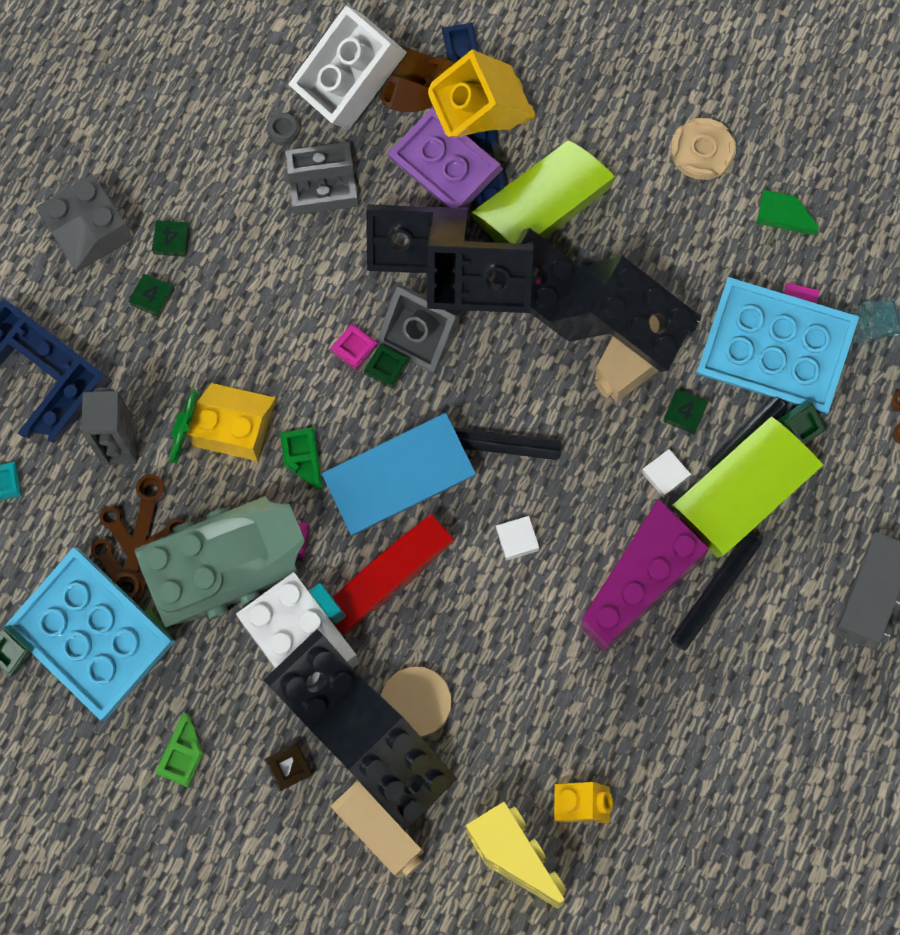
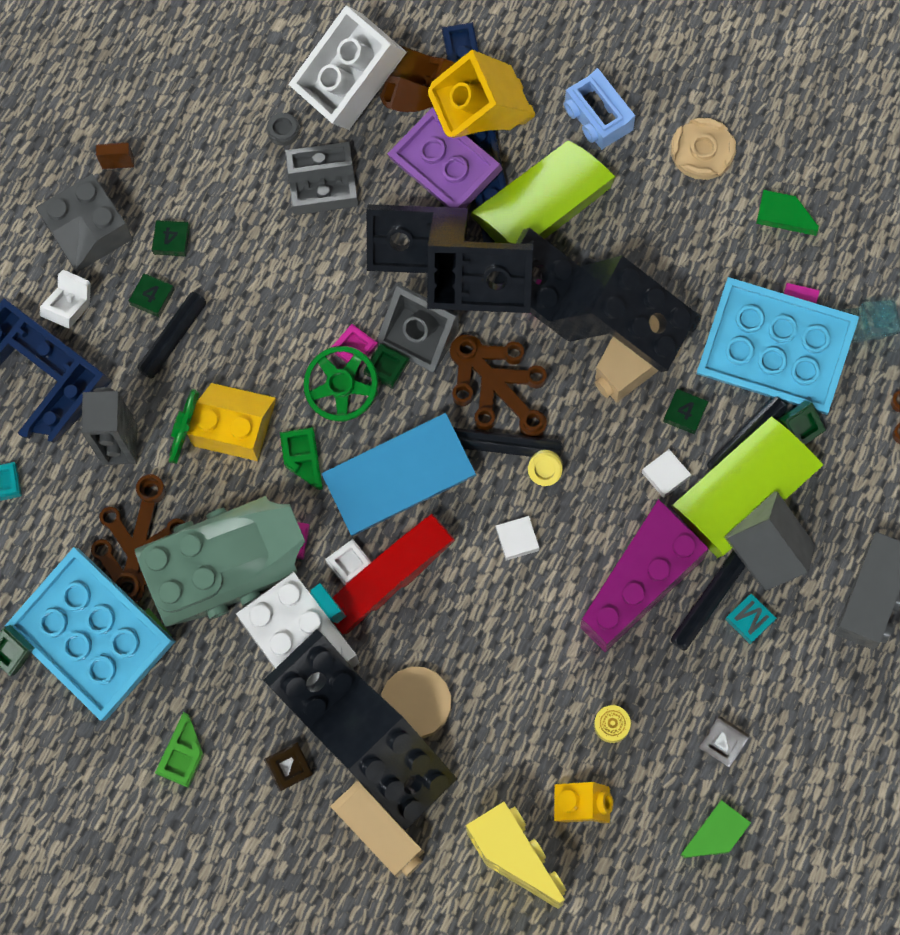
none -> white bracket [40,270,91,329]
none -> reddish brown tile [96,142,134,169]
none -> black axle [137,292,206,379]
none -> green wheel [303,346,378,422]
none -> white tile [325,539,371,586]
none -> reddish brown plant [450,335,547,437]
none -> light yellow tile [528,450,563,486]
none -> light blue window [564,68,635,150]
none -> light yellow tile [594,705,631,743]
none -> bright green tile [681,800,751,858]
none -> tile [699,716,750,768]
none -> dark grey slope [724,491,816,591]
none -> teal tile [725,594,777,645]

